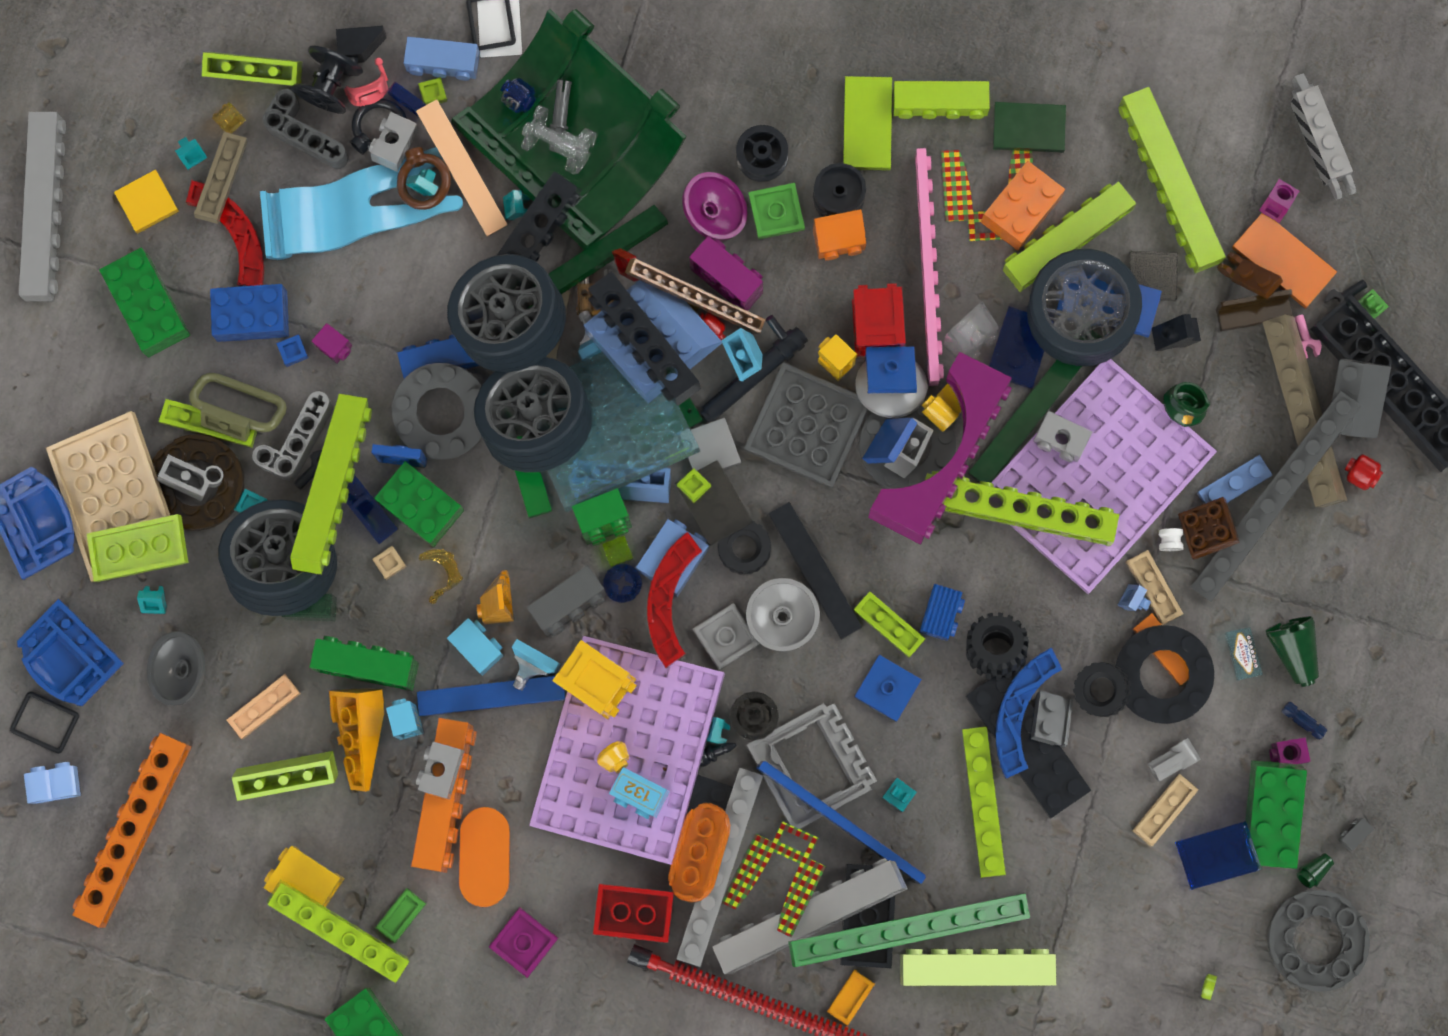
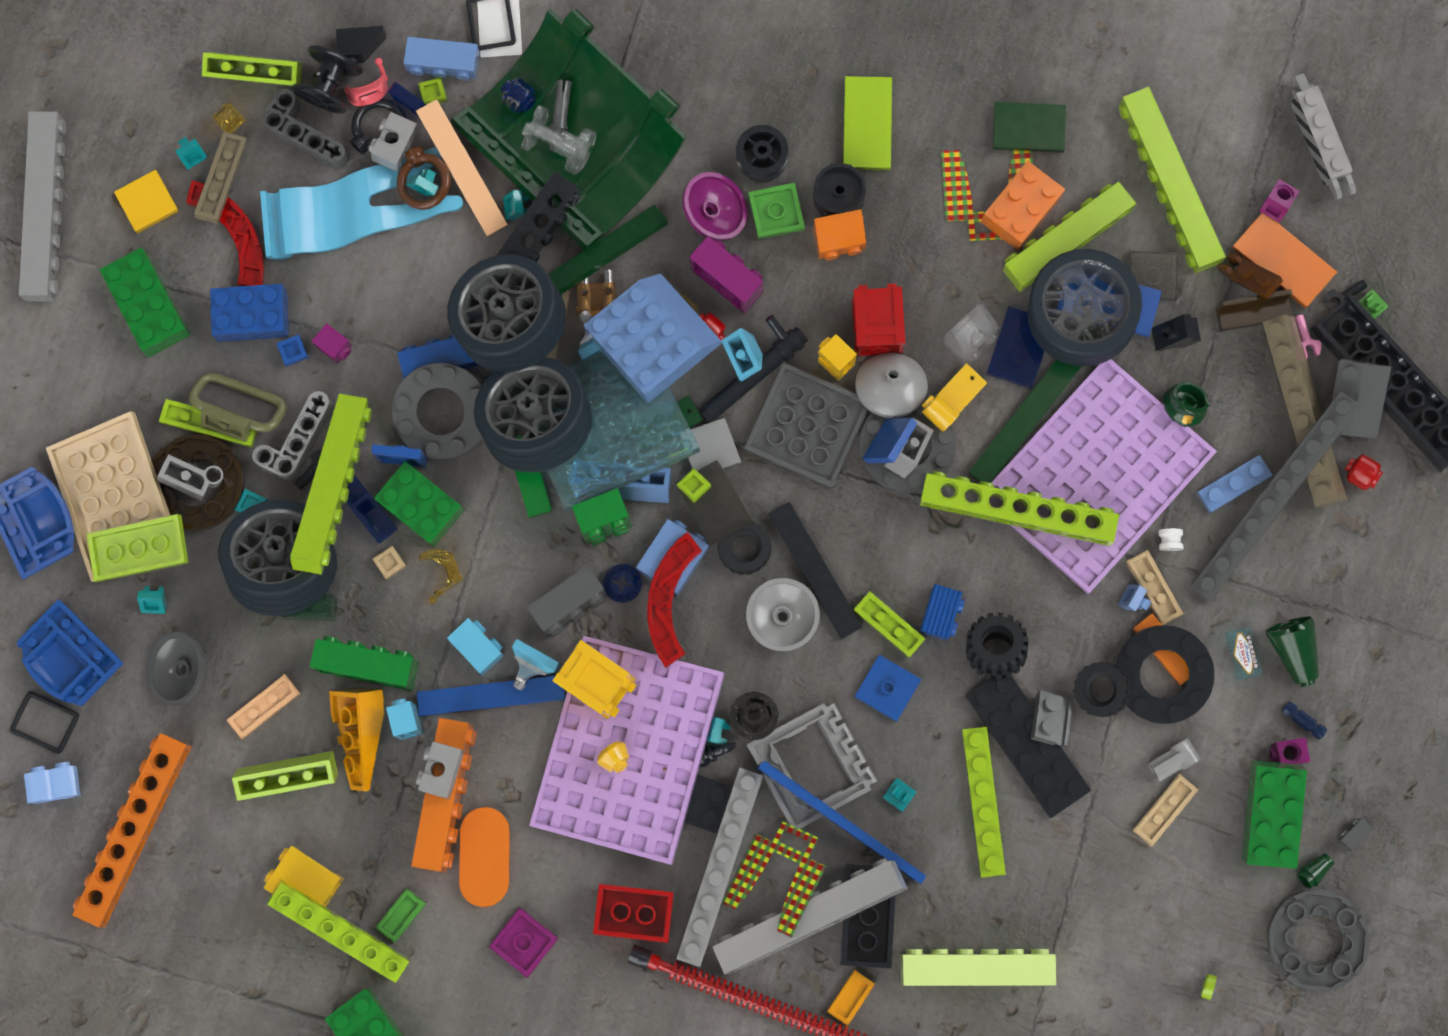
light orange wedge [477,570,514,625] -> none
black brick [588,271,701,406] -> none
clear neon green tile [602,535,633,567] -> none
medium azure brick [609,767,670,819] -> none
red tile [612,248,638,282] -> none
medium nougat piece [625,258,766,334] -> none
orange tile [668,803,730,902] -> none
light grey tile [692,603,760,671] -> none
plate [788,893,1030,967] -> none
blue plate [865,347,917,393] -> none
magenta arch [868,352,1012,545] -> none
lime brick [893,81,990,119] -> none
bright pink plate [915,148,944,386] -> none
blue tile [996,647,1063,779] -> none
light grey brick [1033,411,1092,462] -> none
clear blue tile [1175,821,1262,890] -> none
reddish brown tile [1178,497,1240,560] -> none

